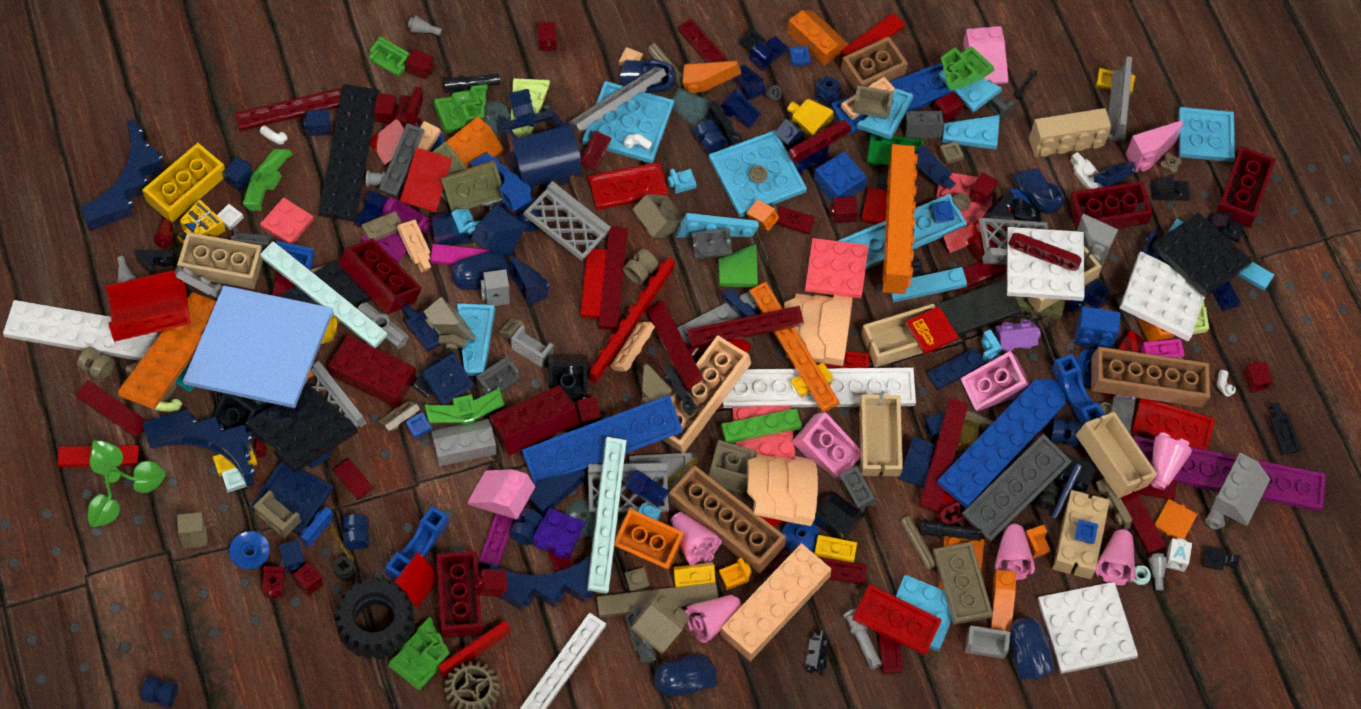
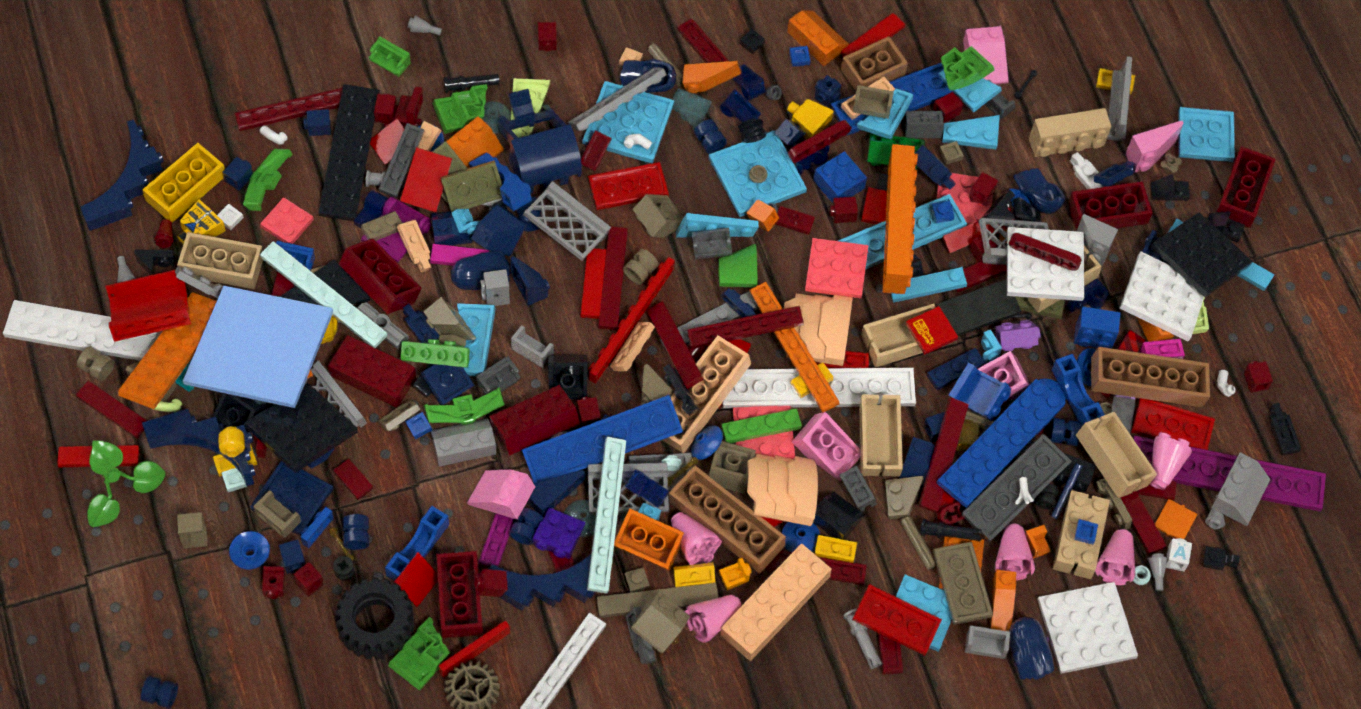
dark grey hinge [231,228,274,251] -> none
dark red brick [406,49,435,80] -> none
dark tan plate [499,319,525,339] -> none
dark blue hair [653,654,717,696] -> none
medium azure bracket [667,169,697,194] -> none
black hinge [707,100,742,146] -> none
clear blue plate [749,36,788,71] -> none
black hinge [805,631,830,676] -> none
dark tan plate [953,193,971,211] -> none
clear blue plate [1212,281,1241,312] -> none
none -> yellow head [218,426,245,457]
none -> bright green bracket [401,339,470,367]
none -> light aqua plate [662,455,681,471]
none -> blue dish [691,426,723,460]
none -> black wheel [738,119,766,143]
none -> dark tan wing [885,476,924,519]
none -> blue panel [949,363,1011,421]
none -> white bar [1015,477,1033,505]

